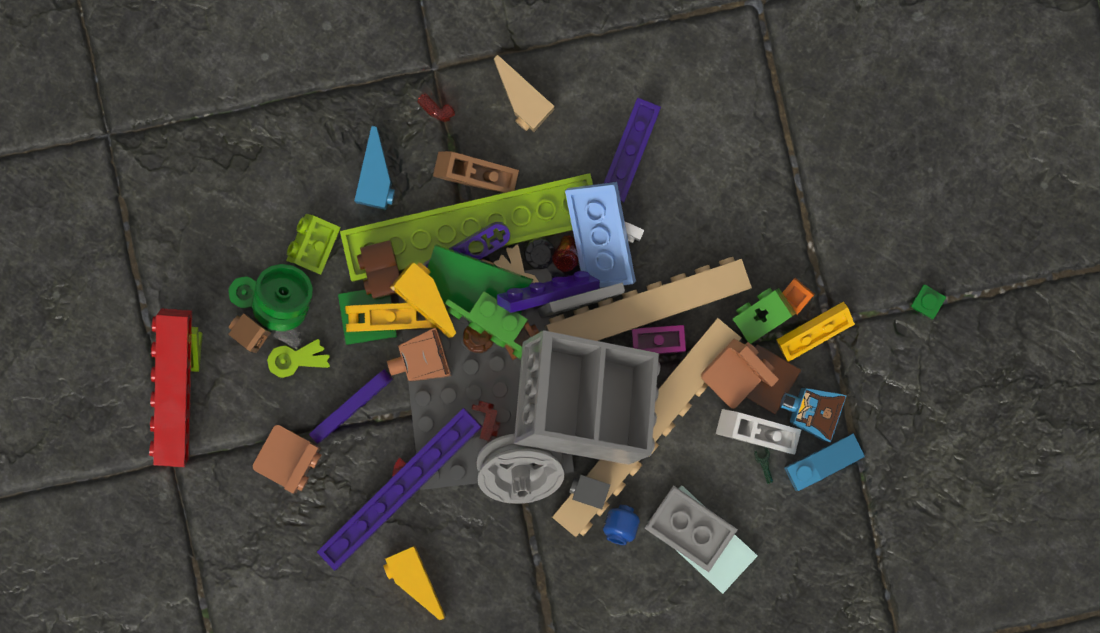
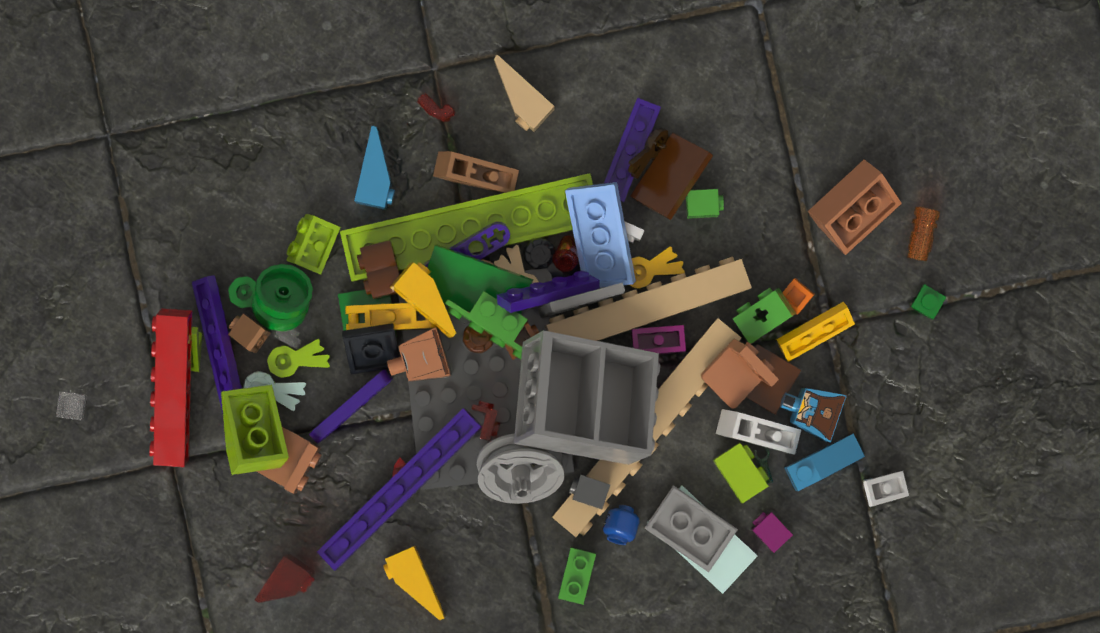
none -> clear plate [56,391,87,420]
none -> dark purple plate [192,275,242,413]
none -> lime slope [221,385,289,475]
none -> light aqua piece [243,371,306,411]
none -> clear red slope [255,554,315,603]
none -> black tile [342,323,400,374]
none -> bright green brick [558,547,596,605]
none -> dark brown piece [628,128,668,179]
none -> yellow piece [629,247,685,289]
none -> reddish brown tile [630,132,713,220]
none -> bright green brick [686,189,724,219]
none -> lime brick [713,443,769,504]
none -> magenta brick [751,512,793,553]
none -> nougat slope [808,160,902,255]
none -> white slope [863,471,909,507]
none -> clear orange axle [907,207,940,262]

